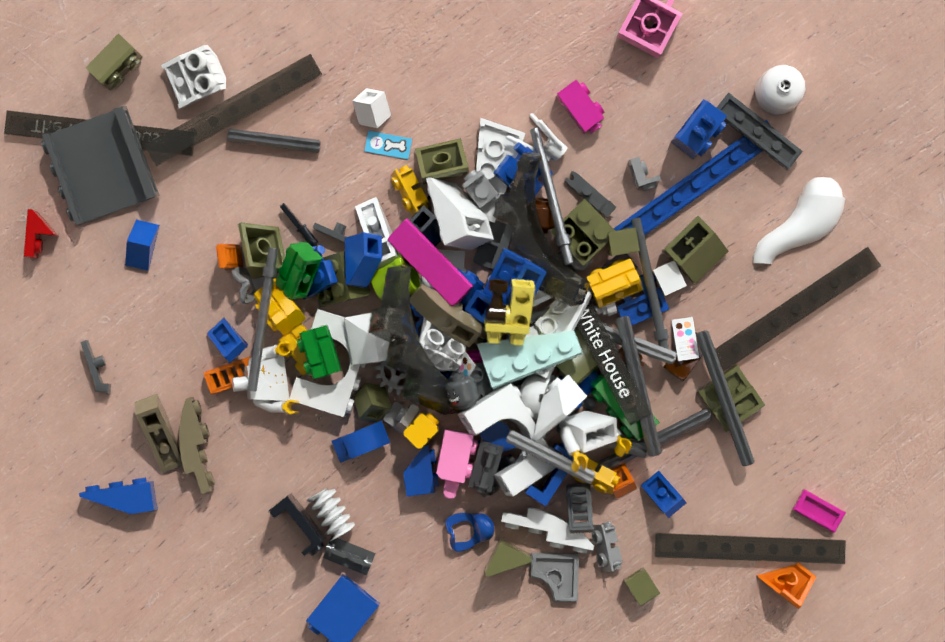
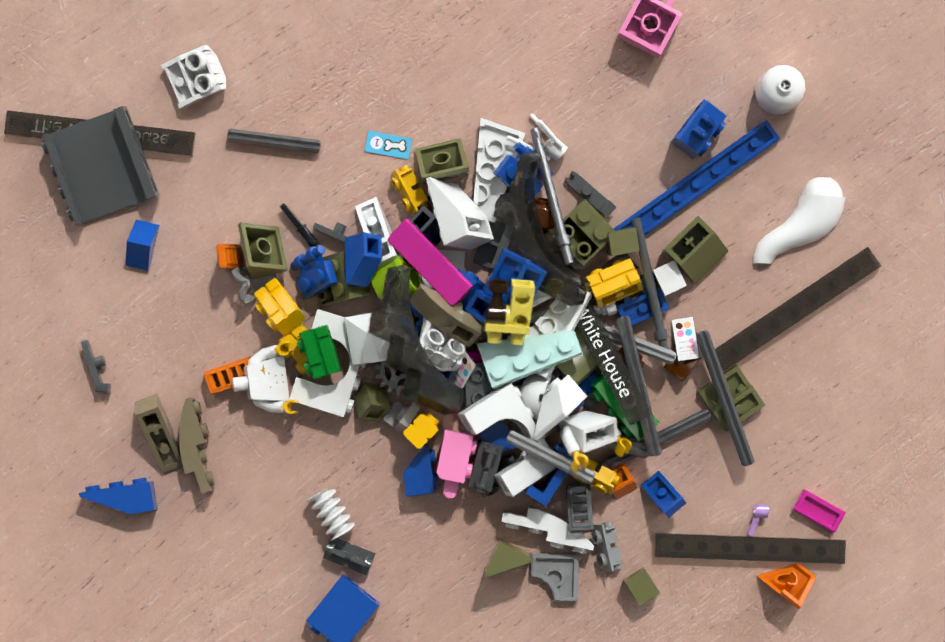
red slope [24,209,58,258] -> none
olive slope [86,33,143,90] -> none
clear smoke tile [145,54,322,166] -> none
blue slope [207,318,248,362] -> none
flat silver bar [247,247,278,391] -> none
black panel [269,493,326,556] -> none
green brick [275,242,322,299] -> none
blue brick [331,421,391,463] -> none
white panel [352,88,391,128] -> none
dark grey head [445,372,480,410] -> none
blue piece [445,513,494,552] -> none
light grey bracket [462,170,499,209] -> none
dark pink brick [556,80,605,134] -> none
light grey bracket [628,157,661,191] -> none
dark grey tile [716,92,803,170] -> none
none -> lavender hand [748,504,769,536]

